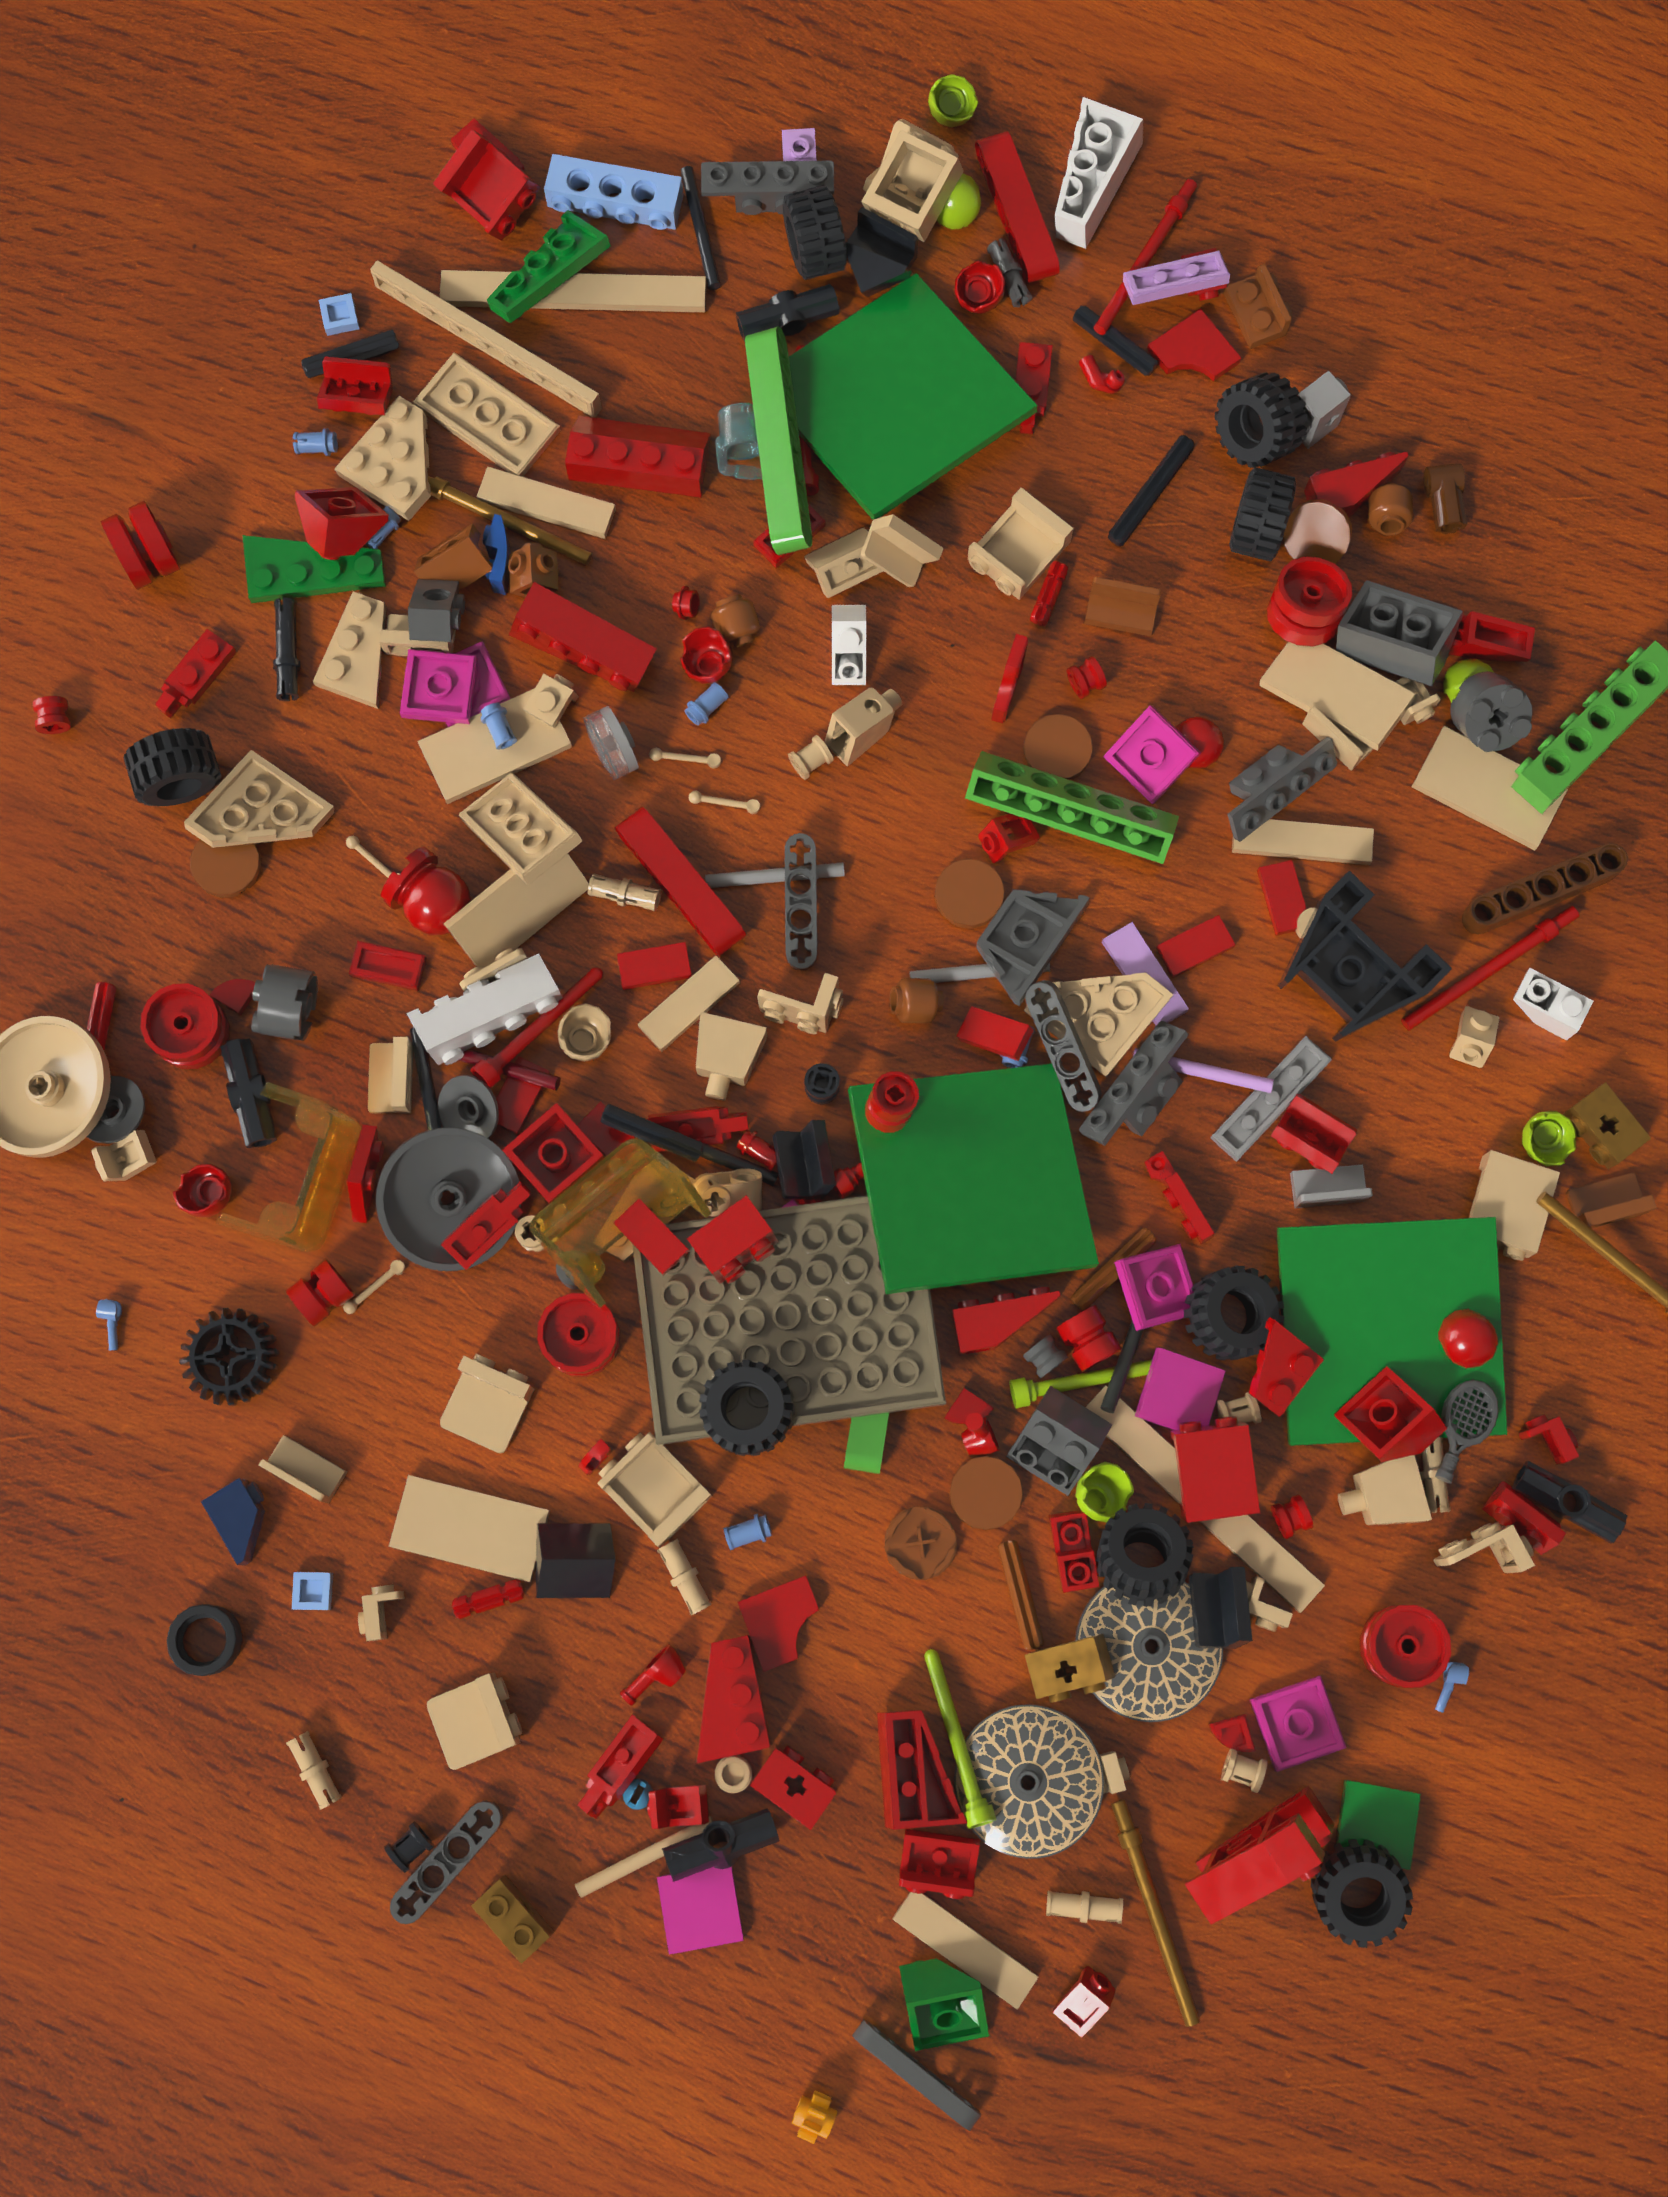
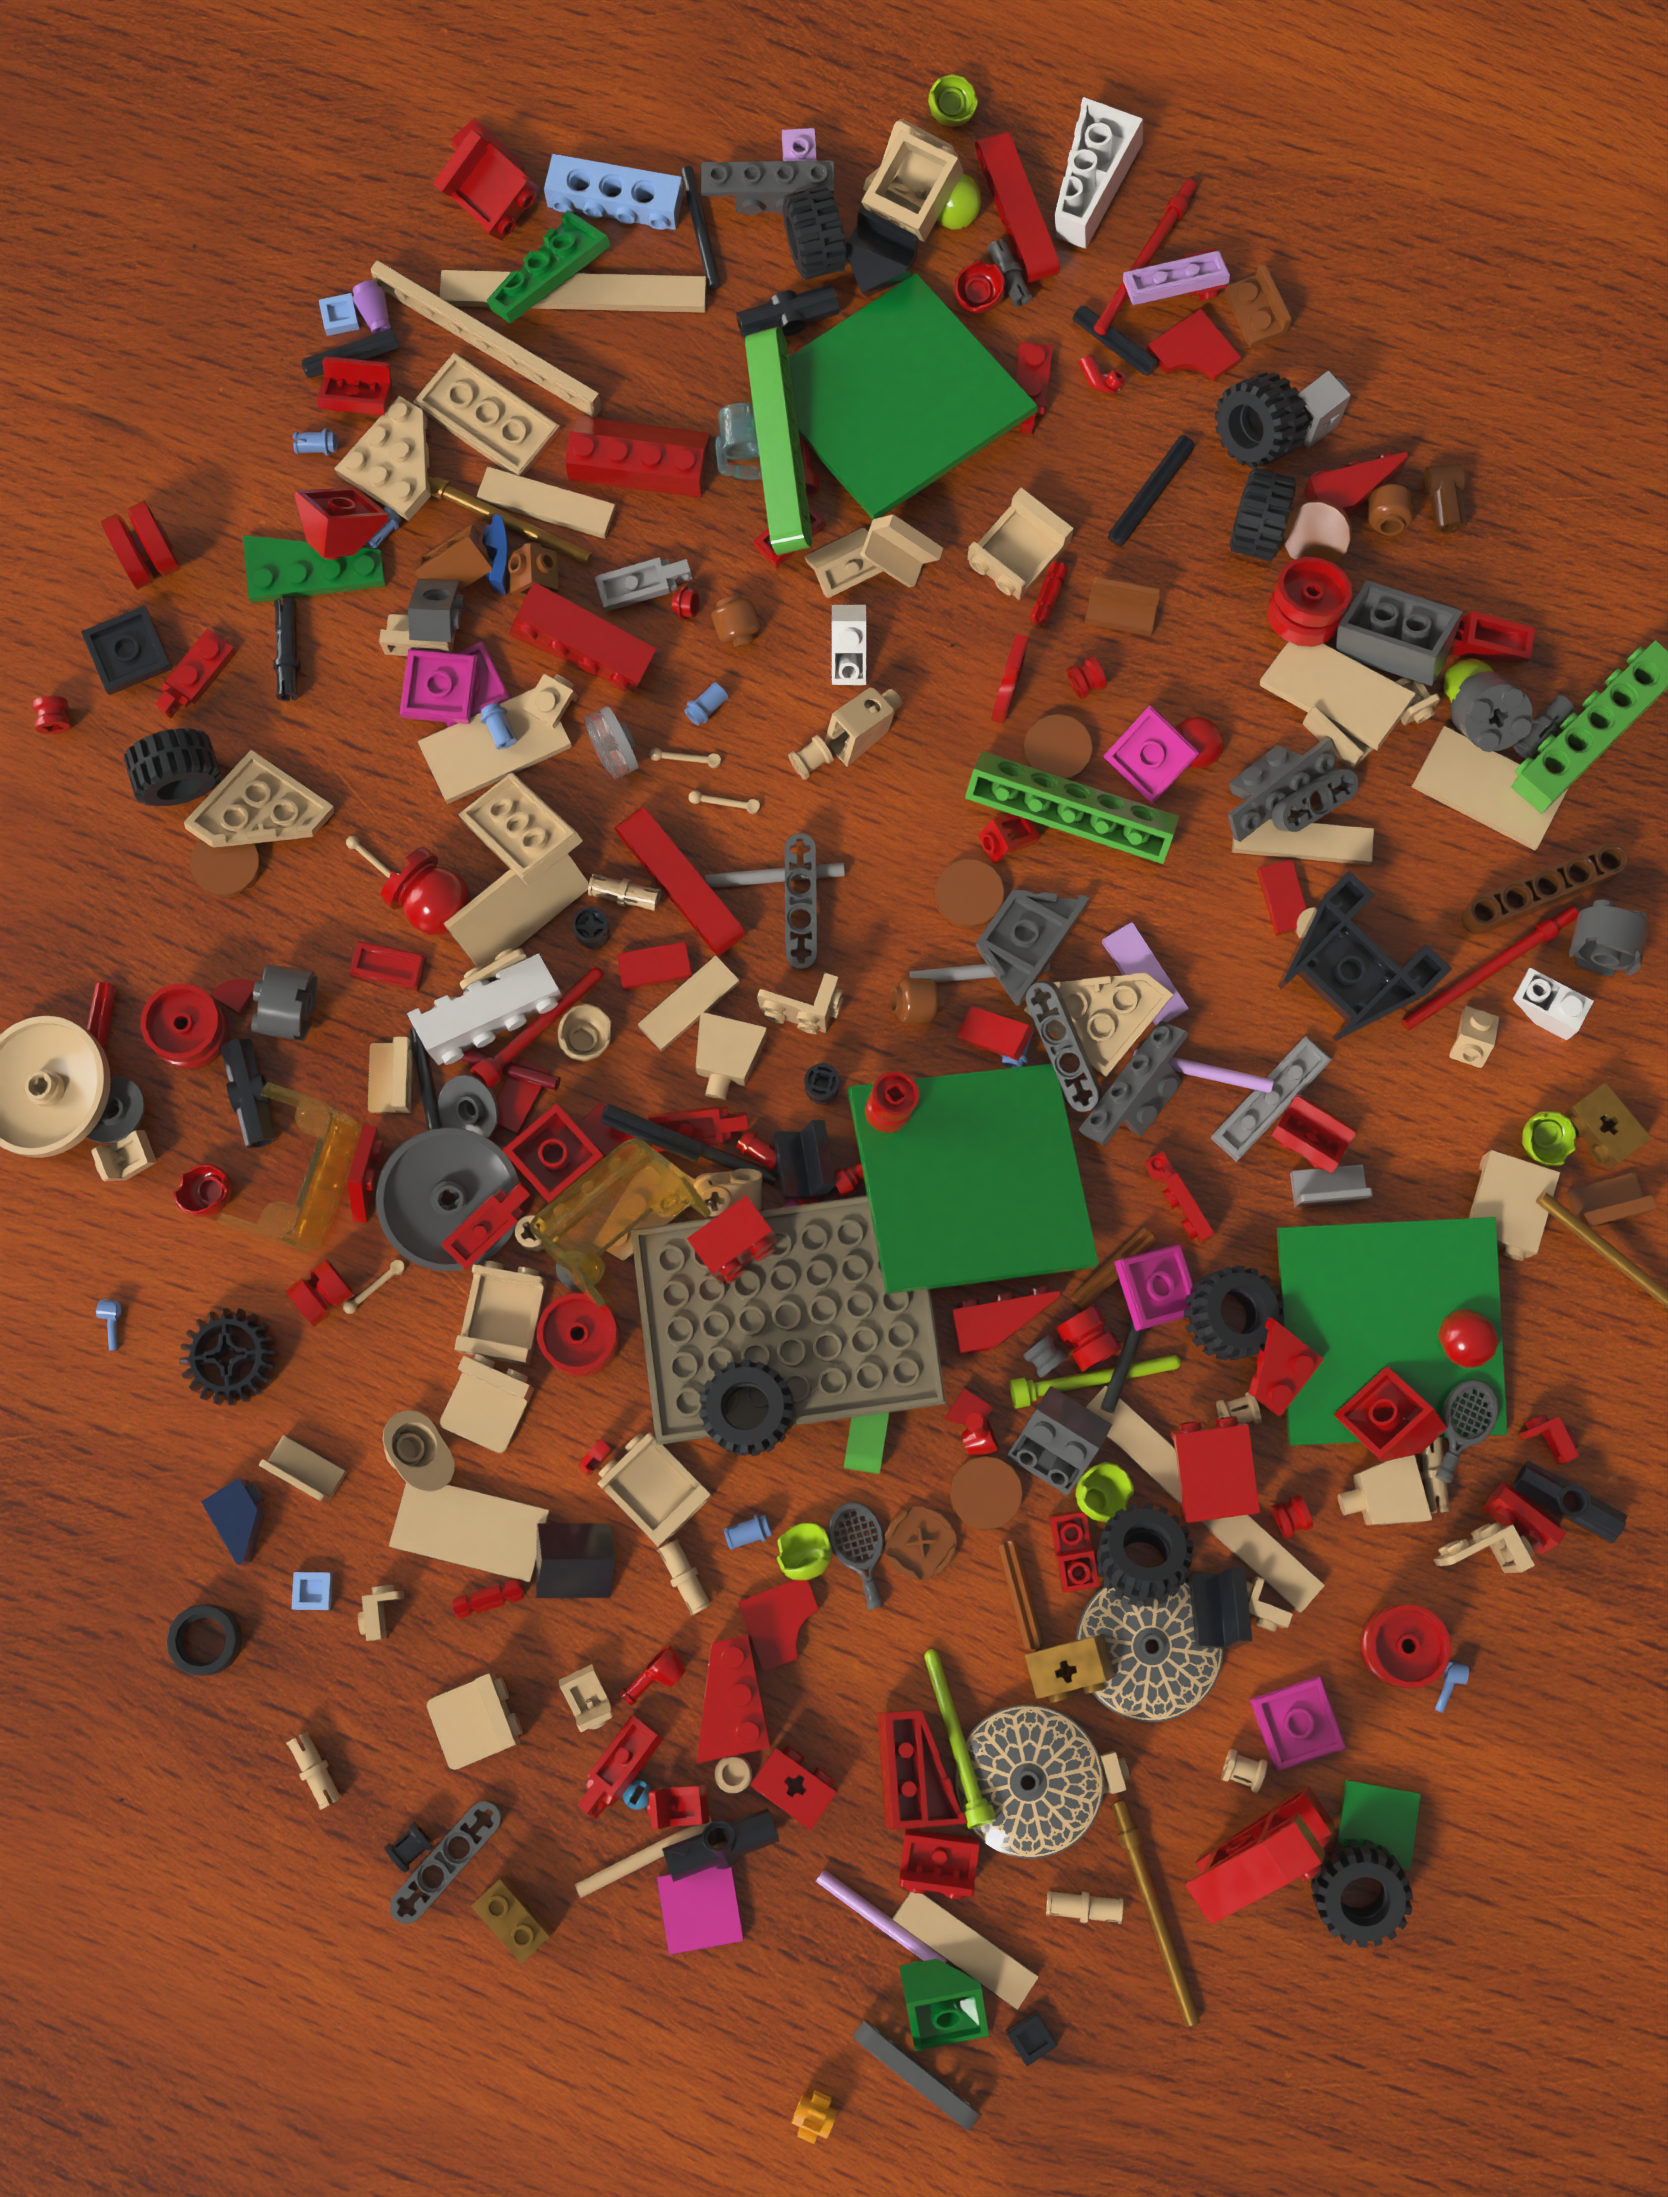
tan wing [313,591,387,709] -> none
red tile [613,1198,689,1276] -> none
red hair [680,626,732,684] -> none
bracket [1053,1966,1116,2038] -> none
dark pink tile [1135,1347,1226,1430] -> none
red tile [1156,915,1235,978] -> none
red tile [1208,1714,1256,1752] -> none
none -> black plate [81,605,173,695]
none -> medium lavender cone [352,280,391,334]
none -> tan piece [383,1410,455,1492]
none -> tan panel [454,1260,547,1366]
none -> tan bracket [559,1664,614,1732]
none -> black wheel [573,907,611,950]
none -> light grey hinge [595,557,692,612]
none -> lime hair [777,1522,833,1580]
none -> lavender bar [815,1869,947,1963]
none -> dark grey piece [828,1502,884,1610]
none -> black tile [1005,2010,1058,2066]
none -> dark grey beam [1272,769,1358,832]
none -> dark grey pin [1514,695,1574,759]
none -> dark grey brick [1569,900,1649,976]

